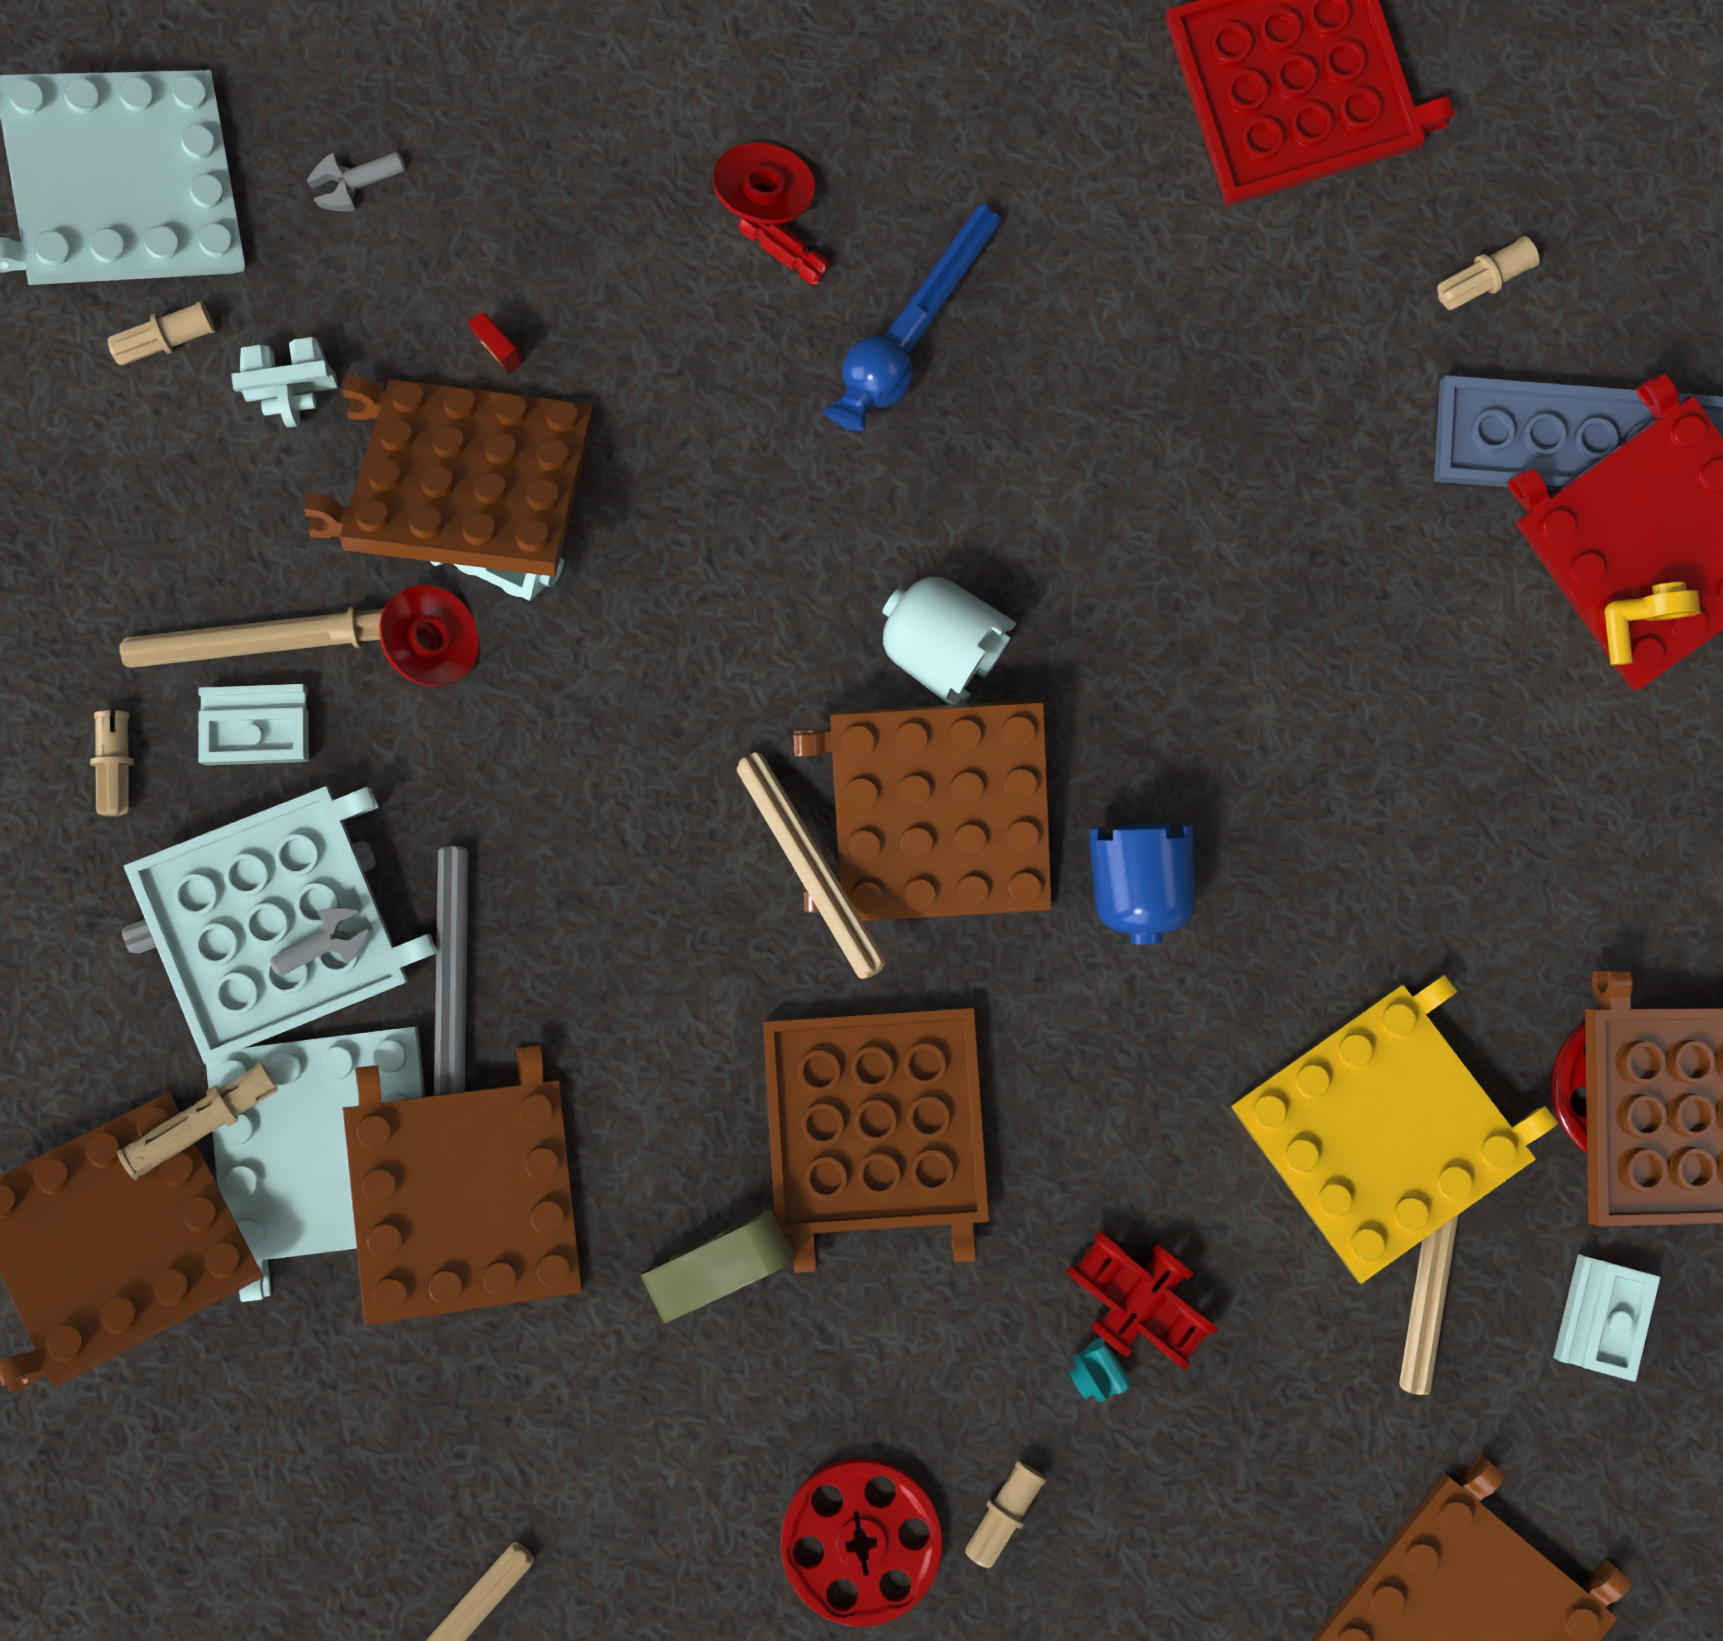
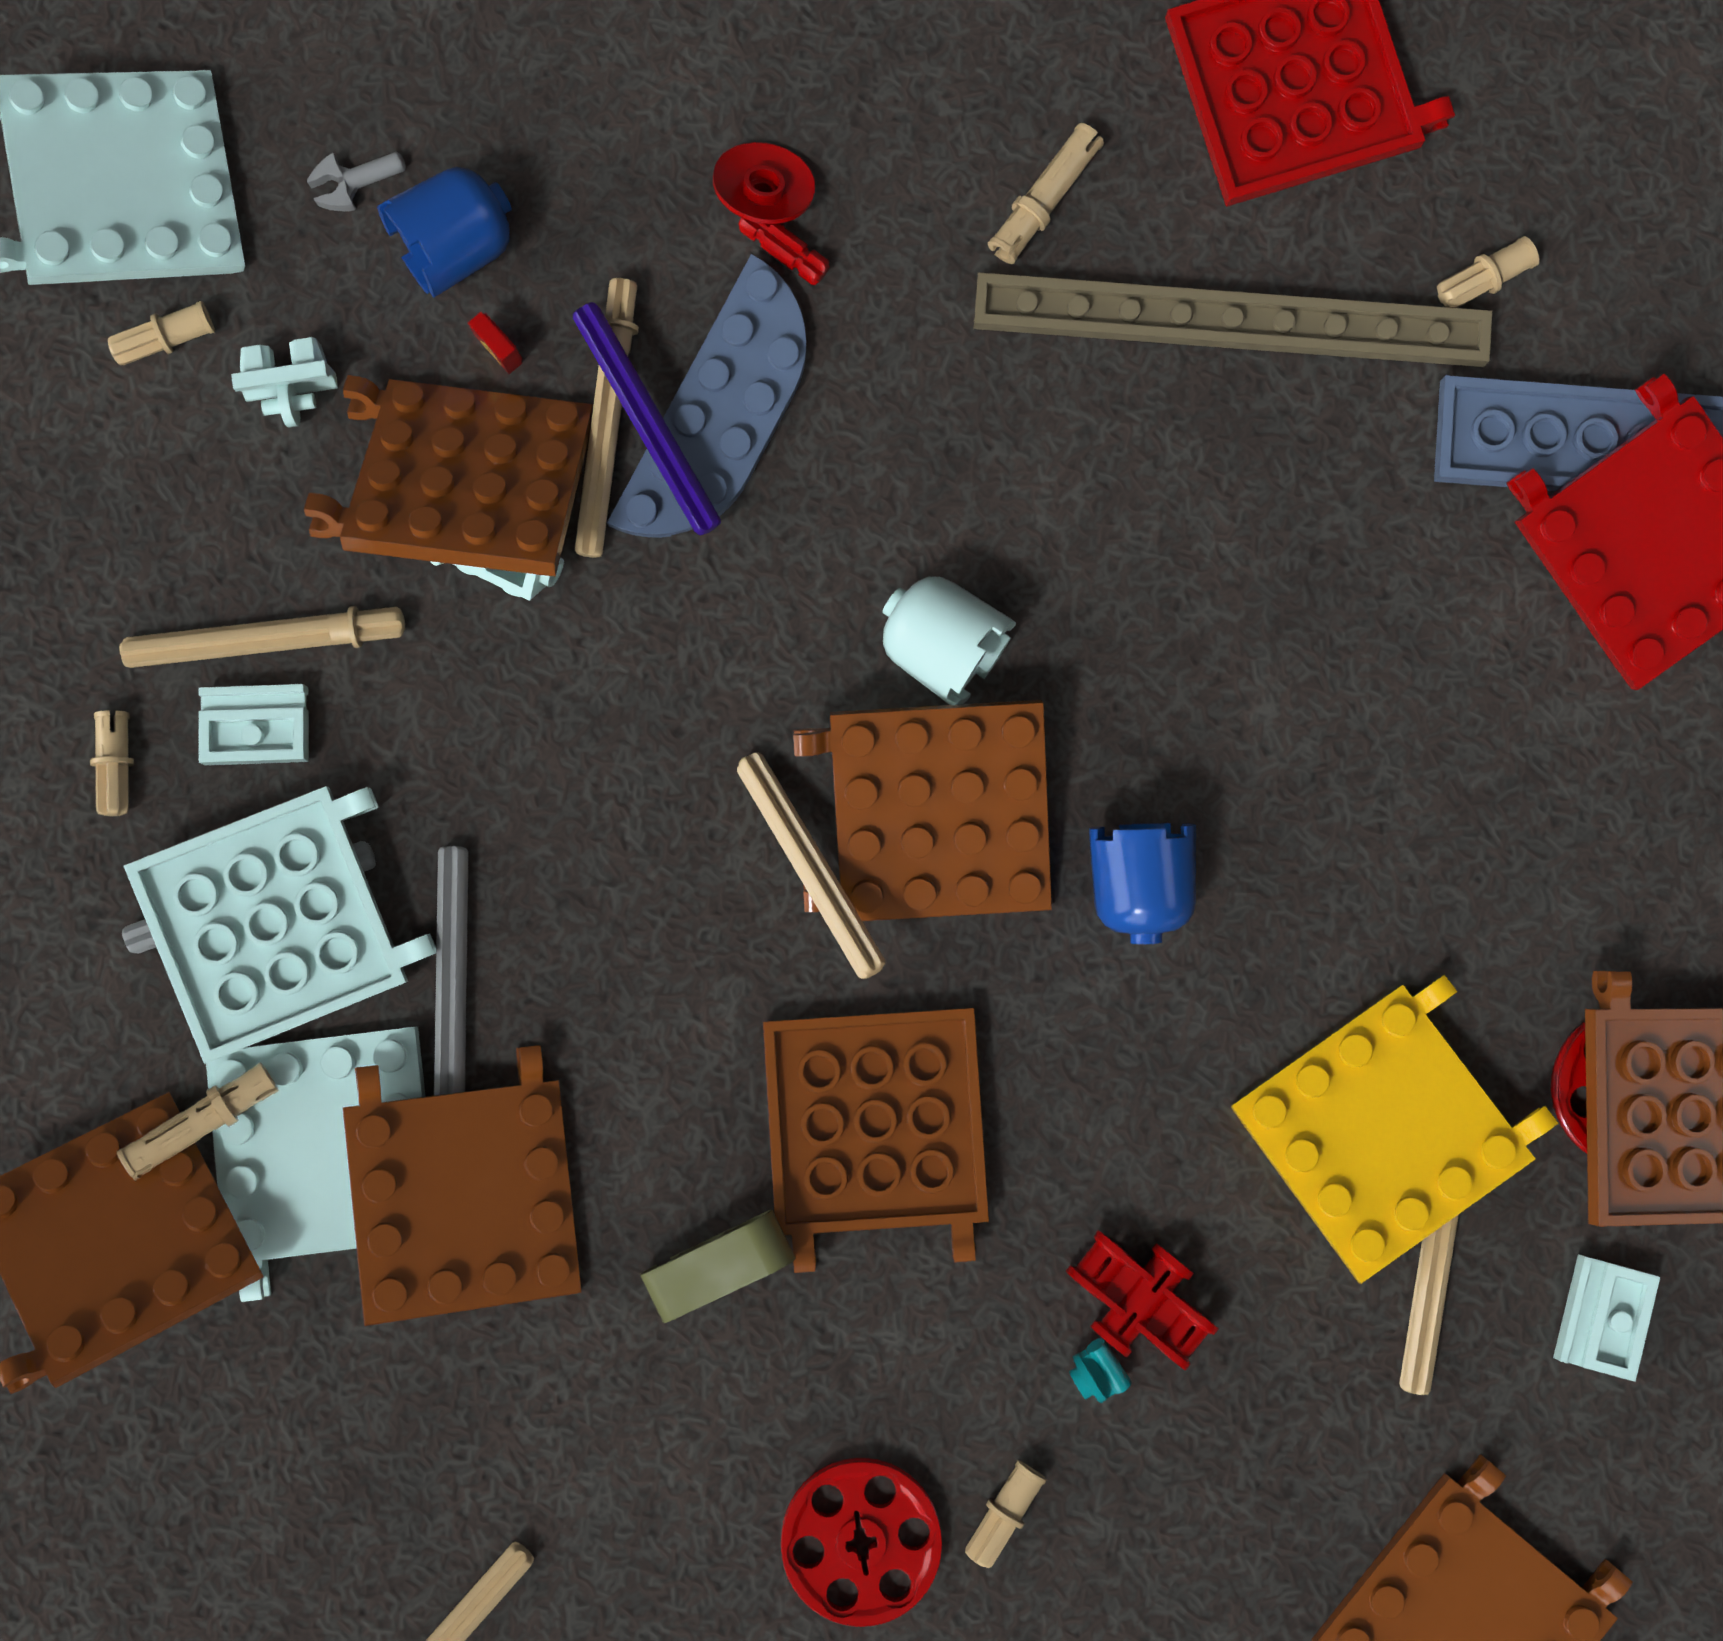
light grey bar [270,908,371,976] -> none
red dish [379,585,479,687] -> none
blue piece [823,204,1002,431] -> none
yellow plate [1605,582,1701,665] -> none
none -> blue cylinder [377,167,512,298]
none -> dark purple axle [573,302,721,536]
none -> tan axle [575,278,639,558]
none -> sand blue plate [607,254,806,538]
none -> dark tan plate [973,273,1492,367]
none -> tan pin [988,123,1104,264]

